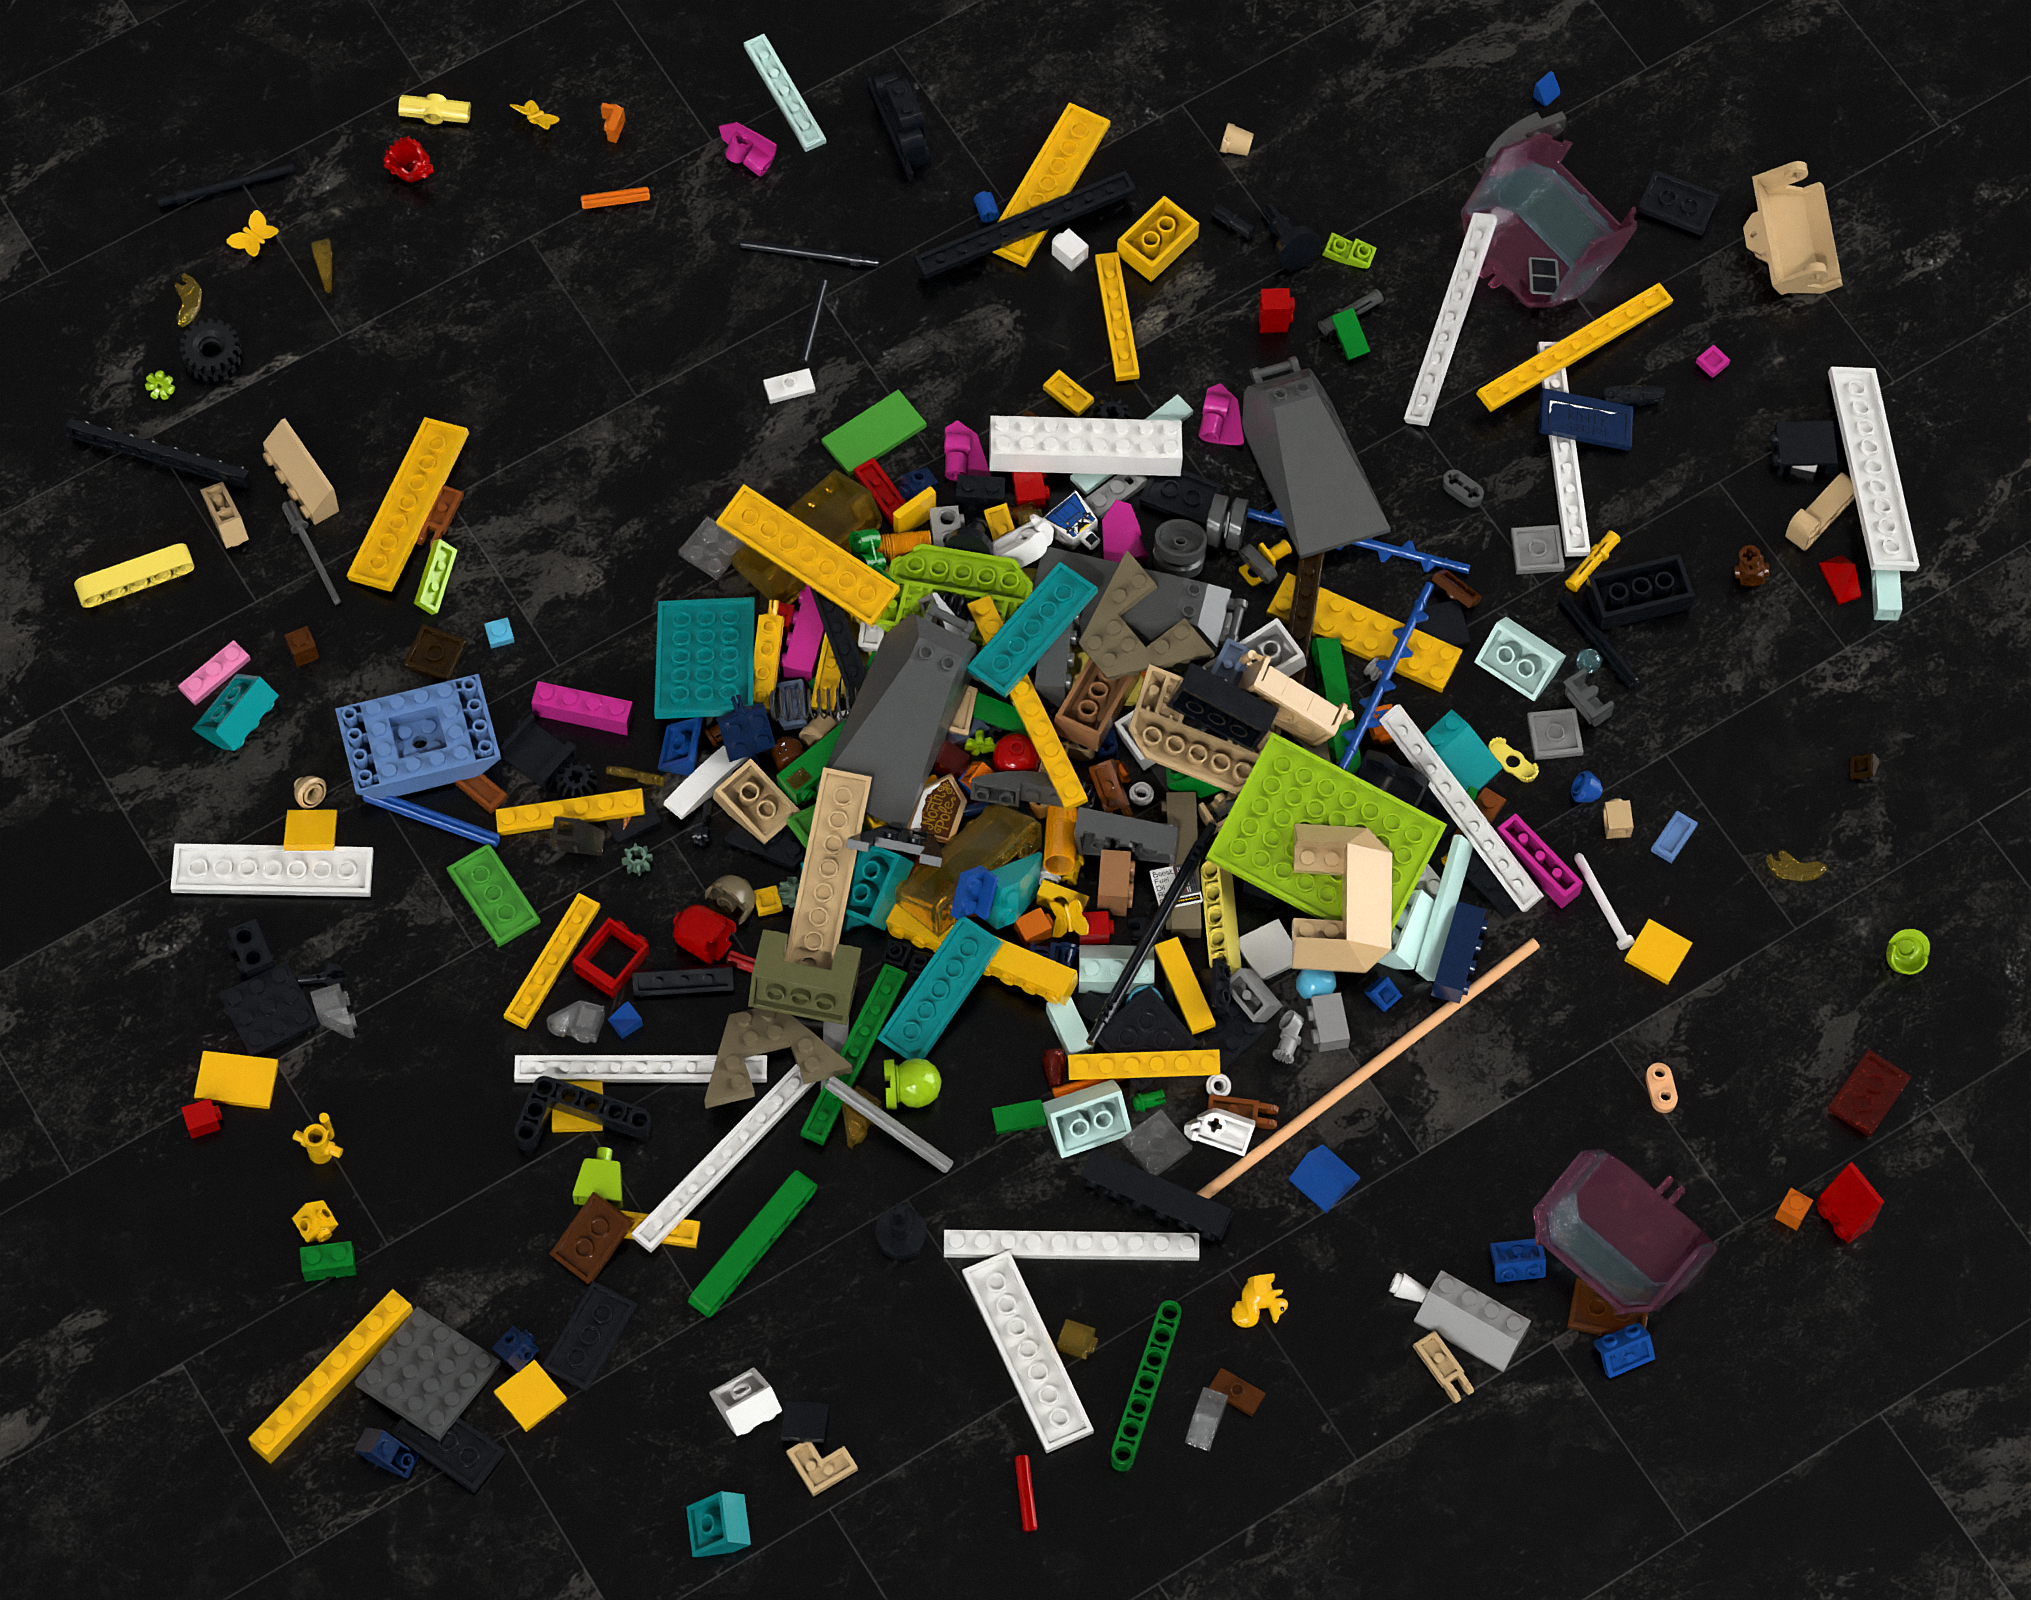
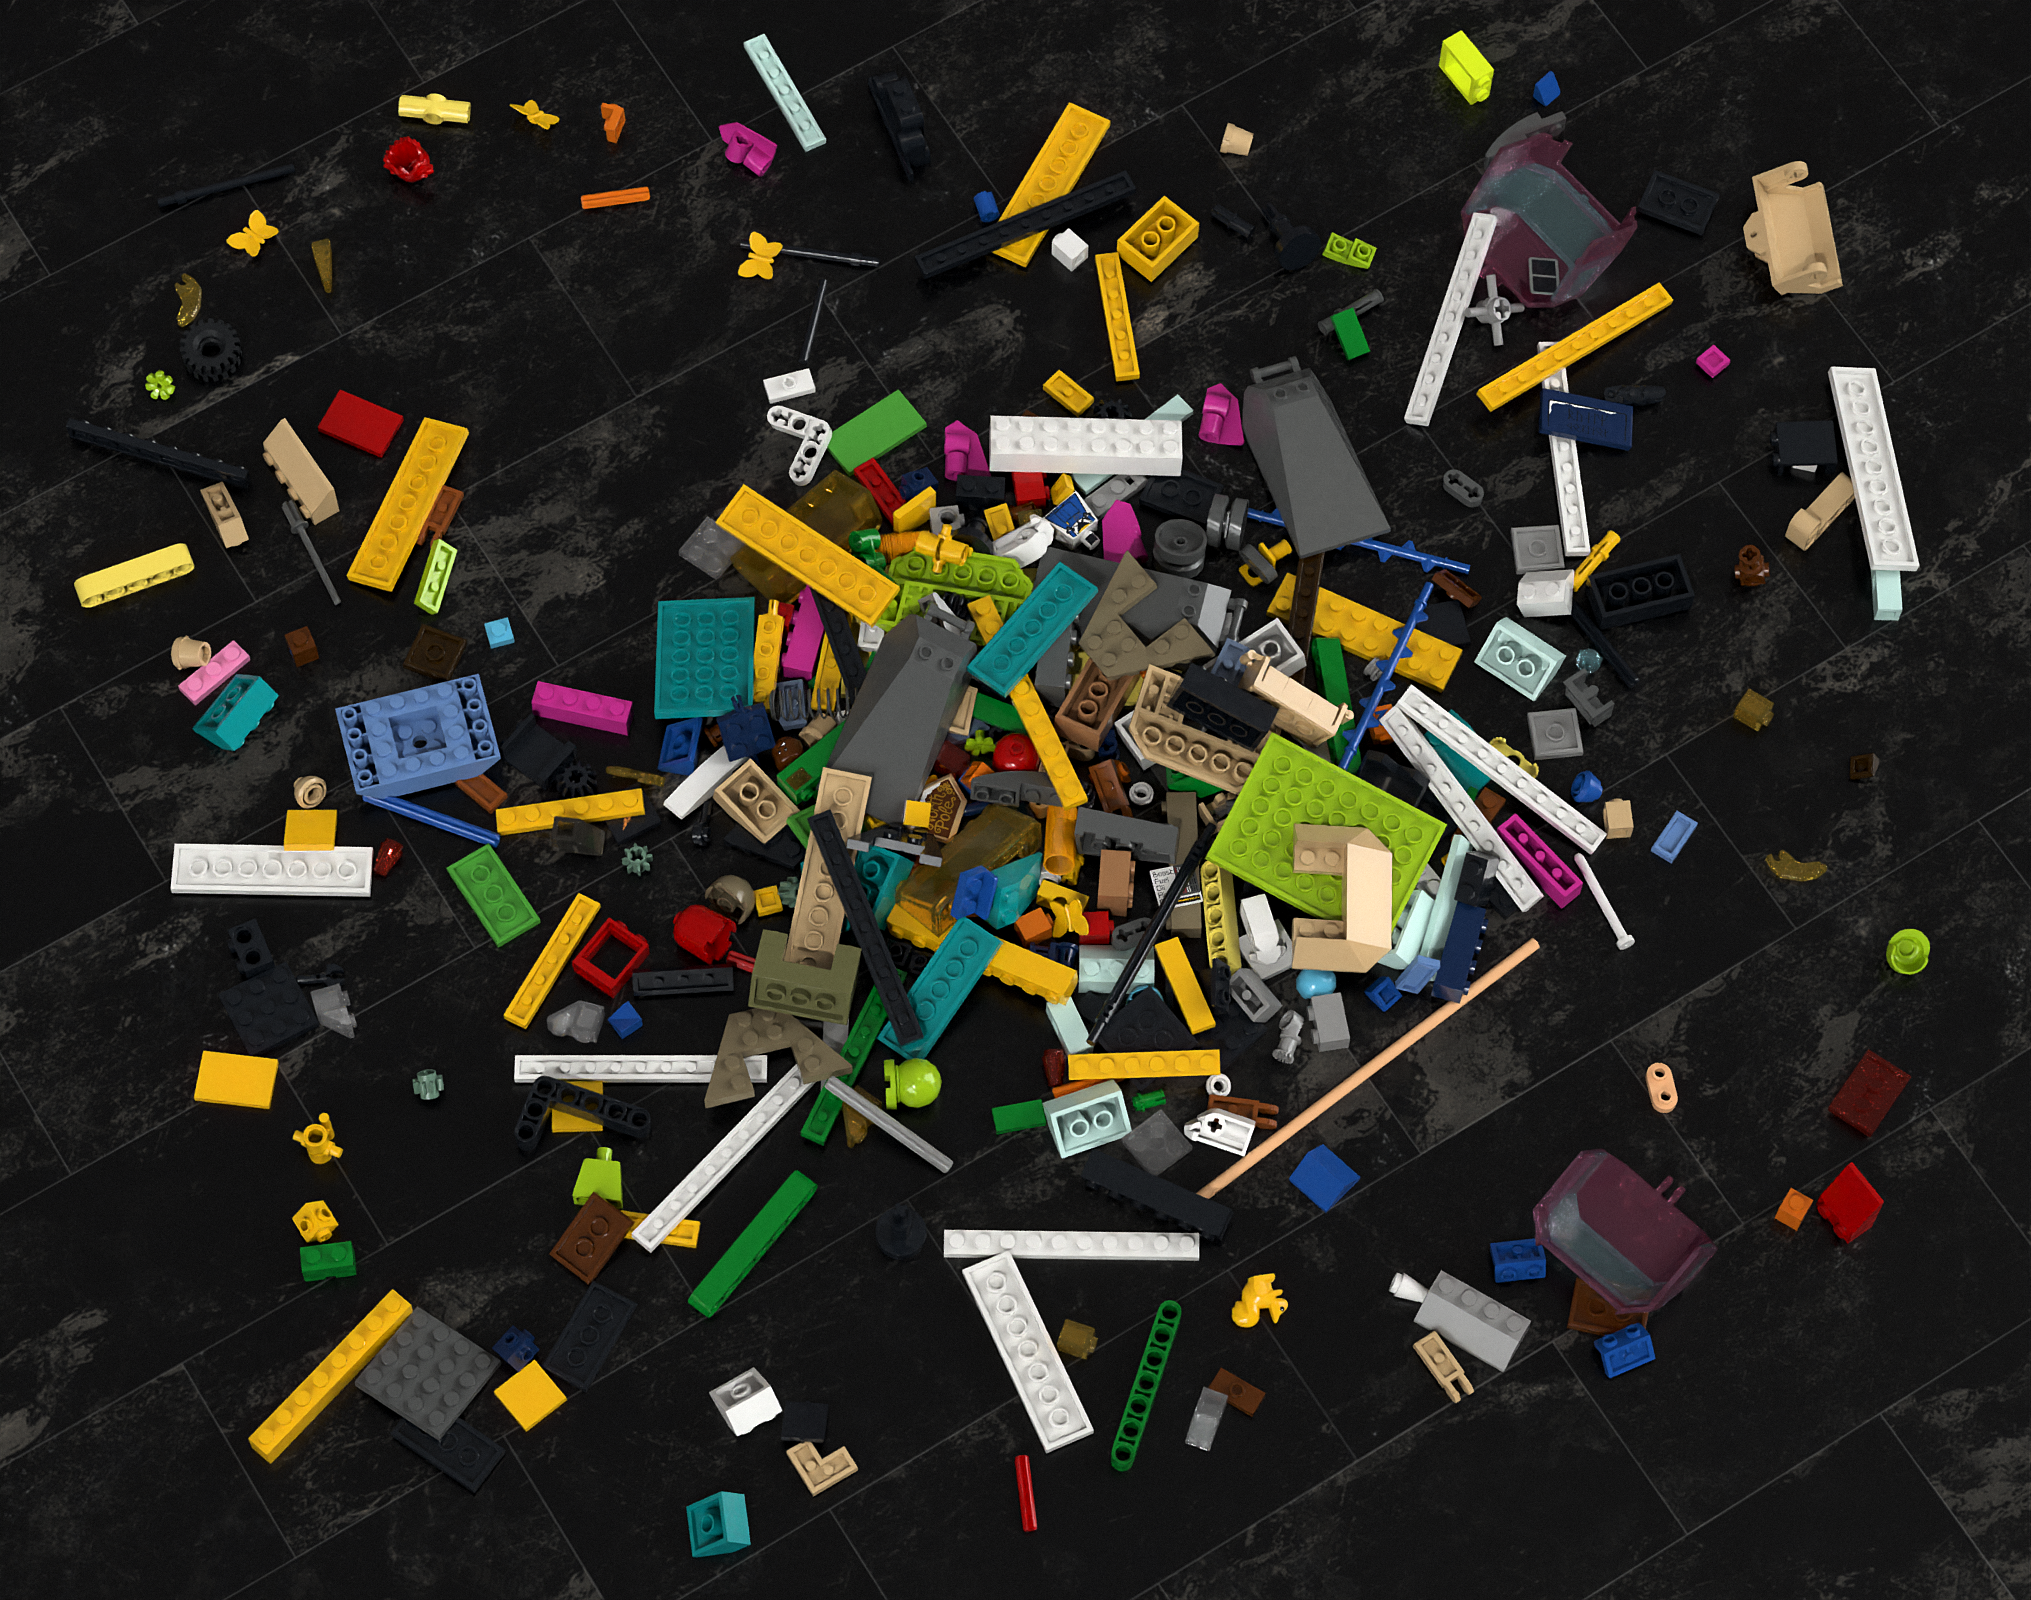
red brick [181,1098,223,1139] -> none
dark blue slope [354,1428,419,1478] -> none
red brick [1258,288,1295,333] -> none
yellow tile [1624,919,1692,985] -> none
red slope [1819,555,1861,605] -> none
none -> tan piece [171,635,211,670]
none -> red tile [318,390,404,458]
none -> clear red cone [373,838,404,877]
none -> sand green gear [413,1069,444,1100]
none -> yellow piece [738,232,783,280]
none -> white beam [767,406,832,486]
none -> black plate [807,809,924,1048]
none -> yellow tile [903,800,931,828]
none -> yellow pin [915,524,973,573]
none -> yellow plate [1050,473,1075,506]
none -> dark grey beam [1111,917,1152,951]
none -> white piece [1239,894,1286,966]
none -> white plate [1395,684,1607,855]
none -> medium blue tile [1395,955,1440,994]
none -> neon yellow window [1439,30,1494,105]
none -> black brick [1454,850,1500,907]
none -> light grey bar [1465,274,1524,346]
none -> white slope [1517,569,1574,617]
none -> clear yellow brick [1733,689,1774,731]

